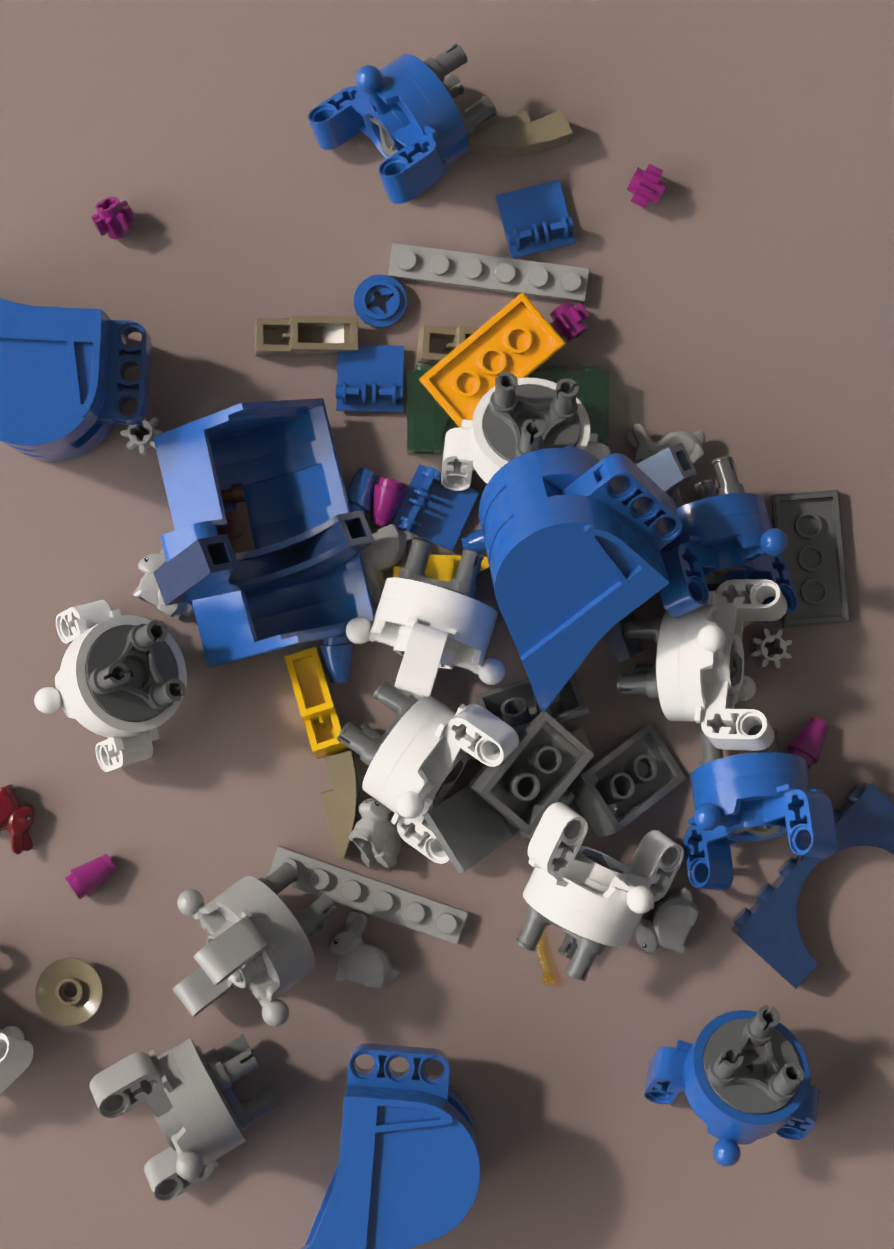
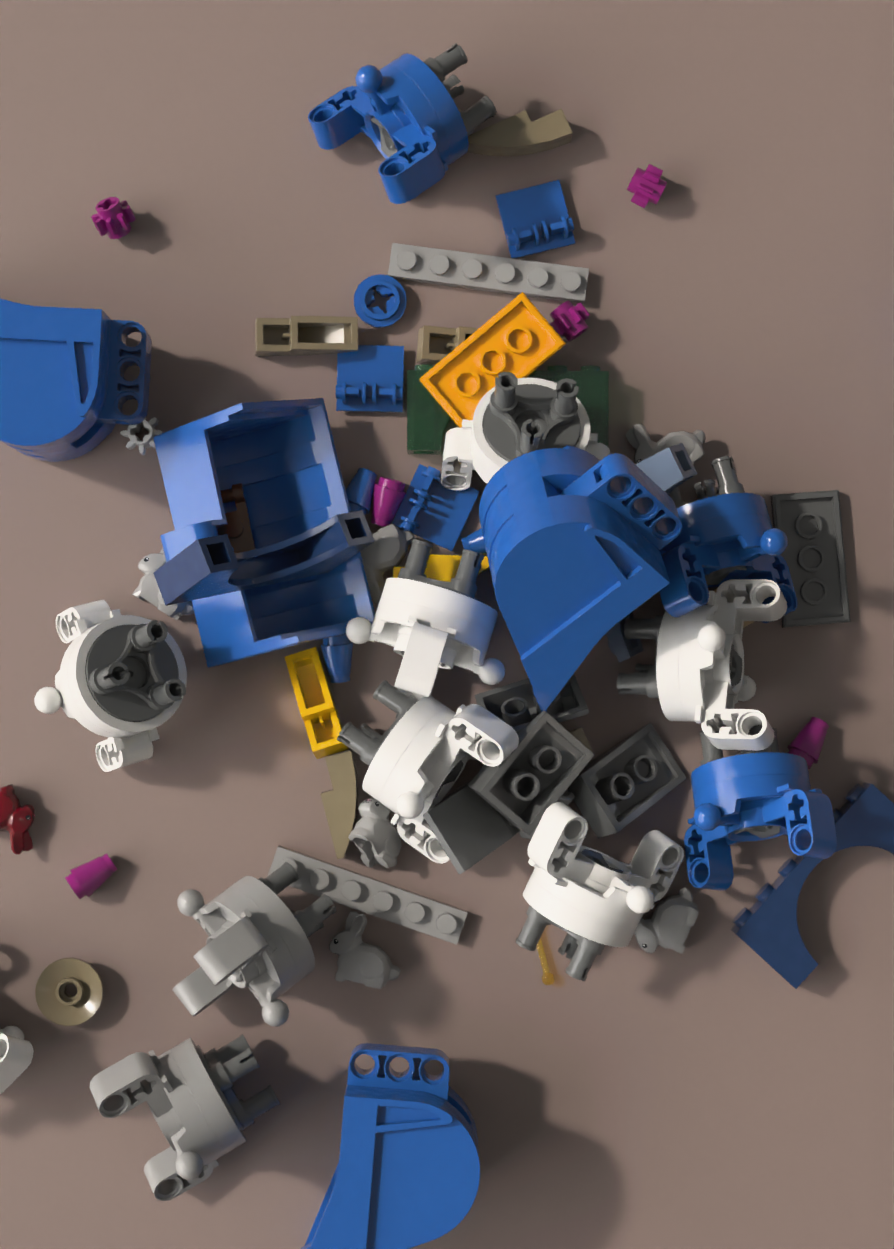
piece [644,1005,820,1166] -> none
white gear [750,628,792,669] -> none

